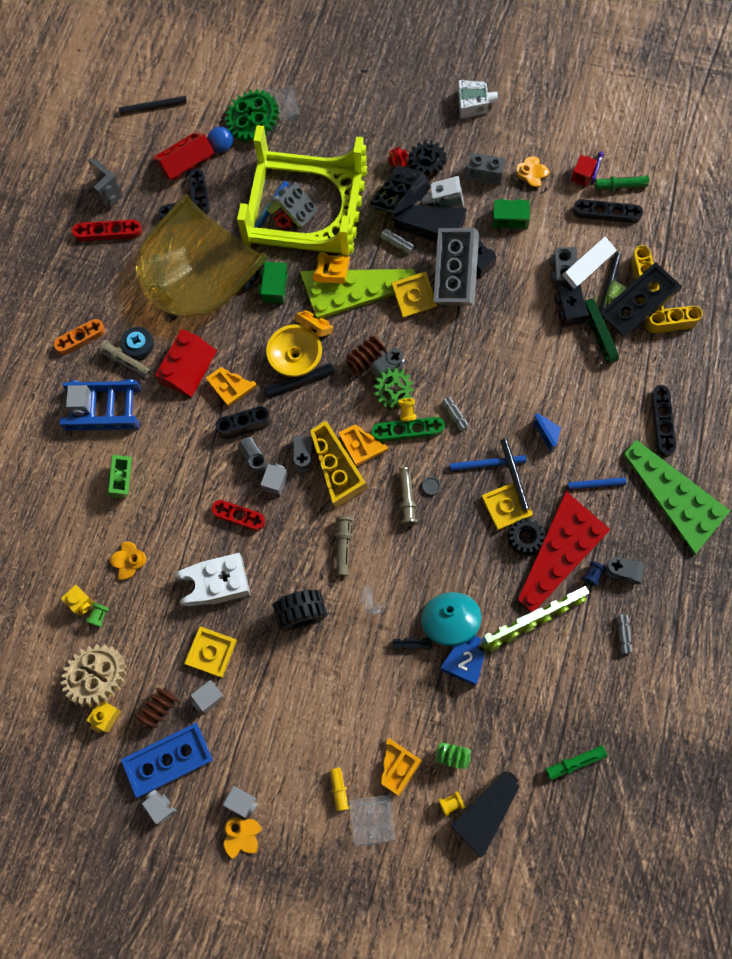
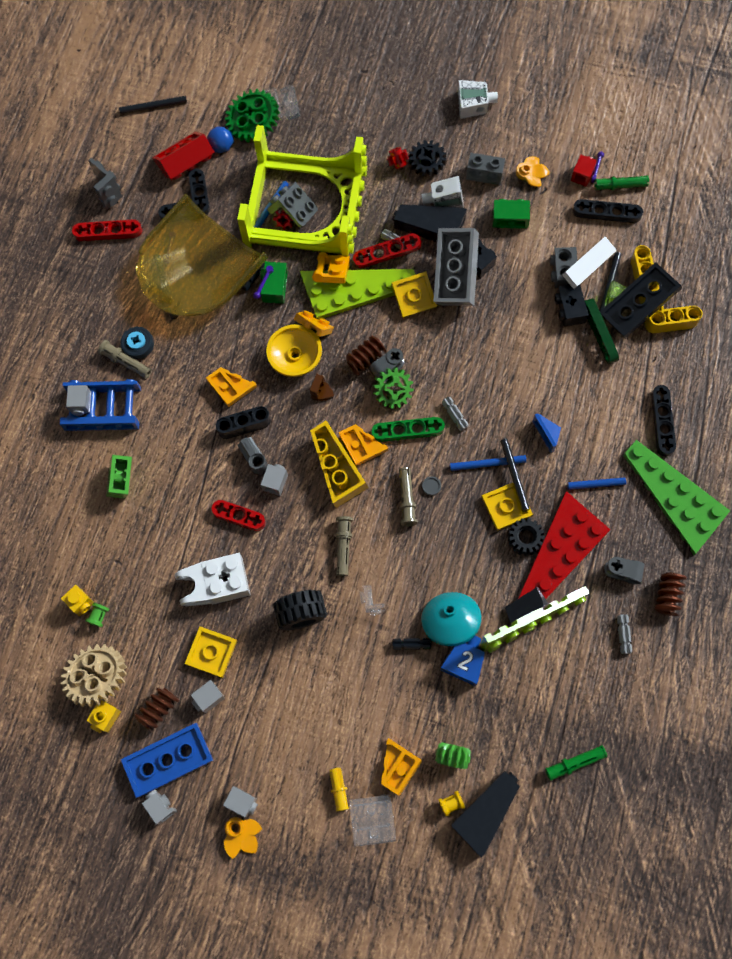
orange beam [54,319,105,355] -> none
light orange plate [109,541,146,580] -> none
red slope [155,329,217,398] -> none
black axle [264,363,334,398] -> none
dark grey piece [293,436,313,473] -> none
black slope [367,165,431,214] -> none
yellow bush [398,398,417,421] -> none
dark blue bush [581,561,607,587] -> none
none -> dark purple hinge [253,265,274,299]
none -> reddish brown tile [310,374,334,401]
none -> red beam [353,233,421,268]
none -> black slope [505,587,548,623]
none -> copper piece [654,572,687,616]

